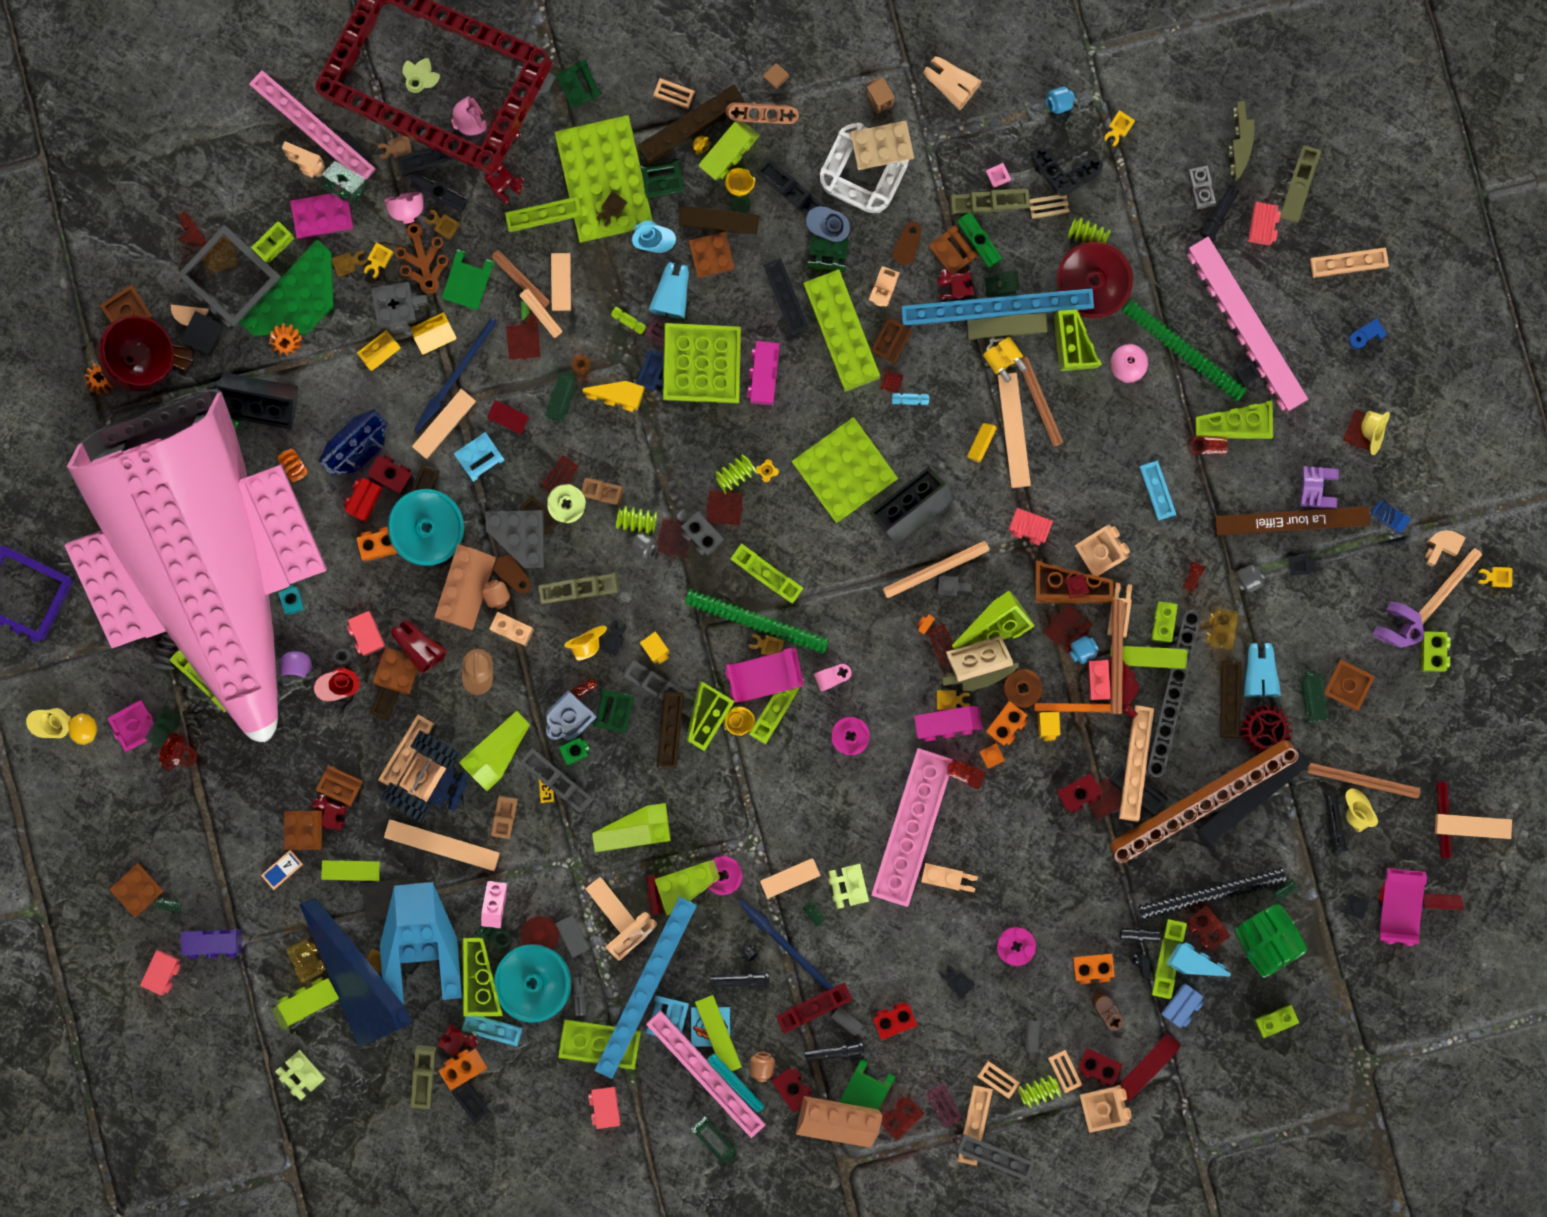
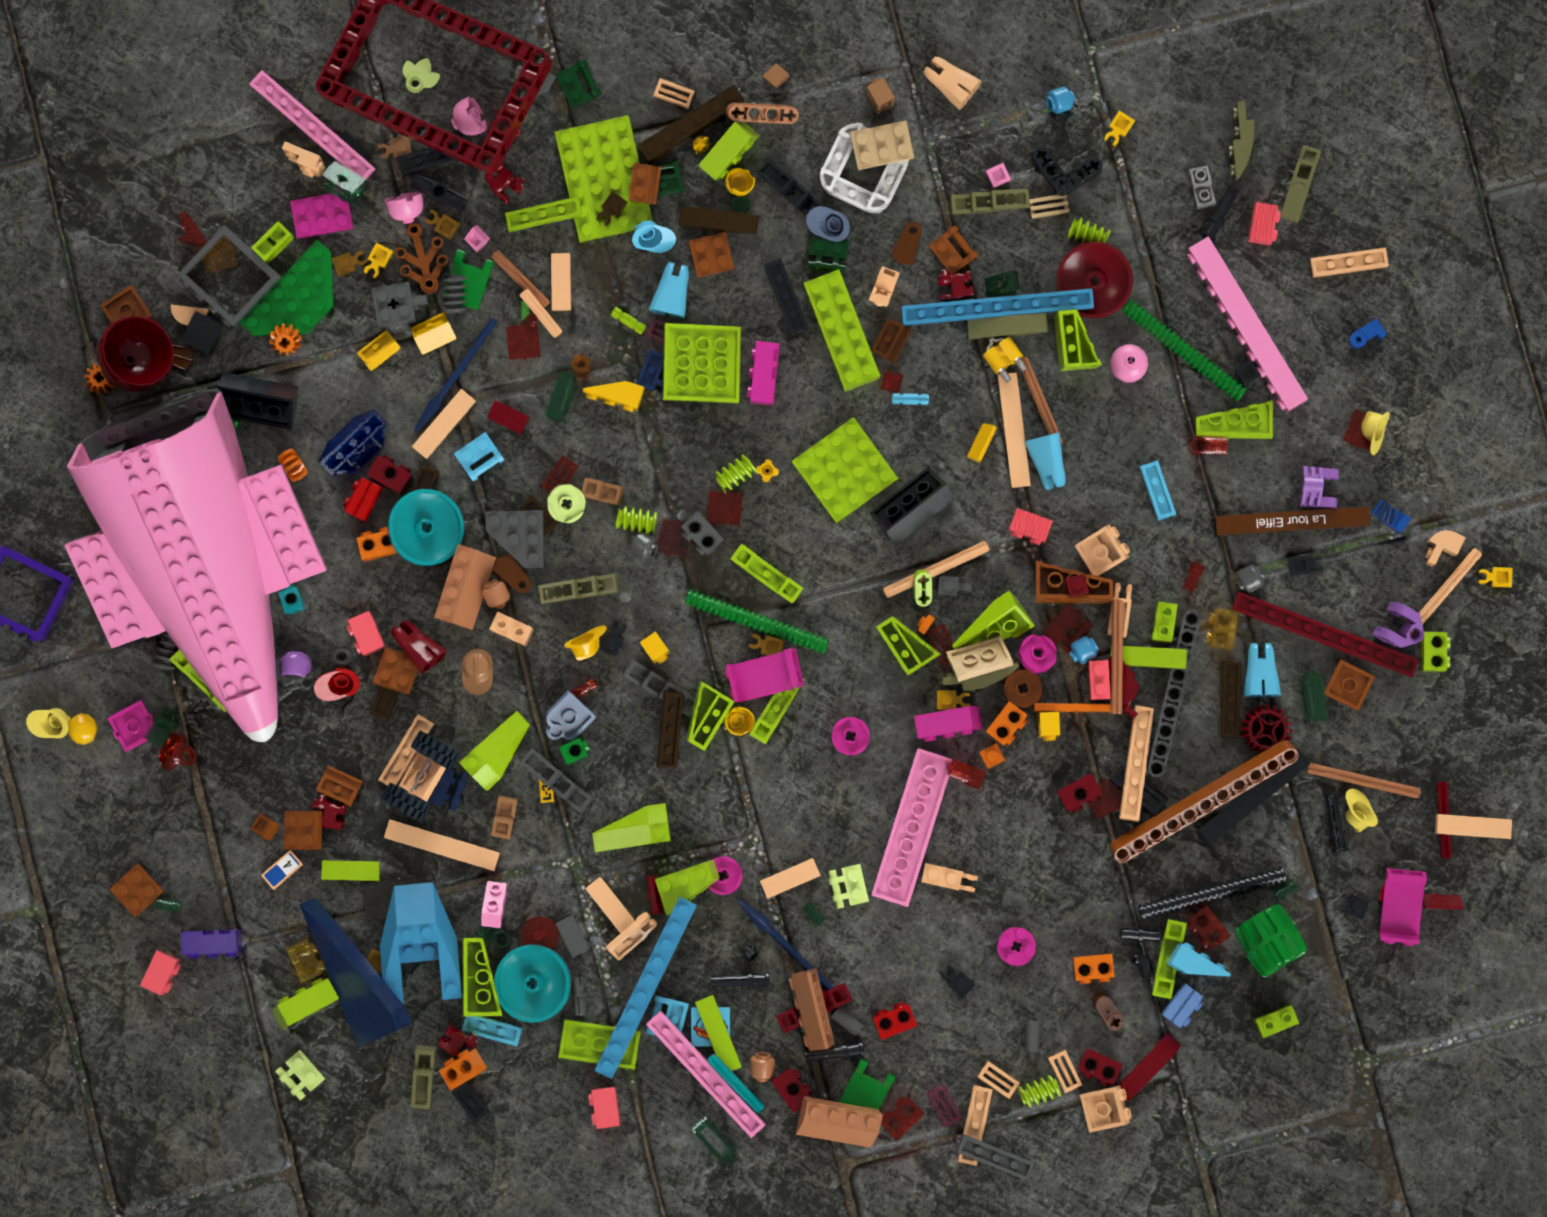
dark green plate [593,689,634,734] -> none
bright pink piece [813,664,851,692] -> none
green piece [957,212,1003,269] -> none
none -> dark orange slope [250,813,280,841]
none -> dark grey piece [442,274,467,313]
none -> bright pink plate [464,225,490,252]
none -> dark orange plate [629,163,661,205]
none -> nougat slope [790,968,835,1051]
none -> lime wedge [876,616,941,675]
none -> lime beam [913,569,932,607]
none -> dark pink plate [1017,634,1057,674]
none -> medium azure piece [1024,433,1066,490]
none -> dark red plate [1231,592,1419,678]

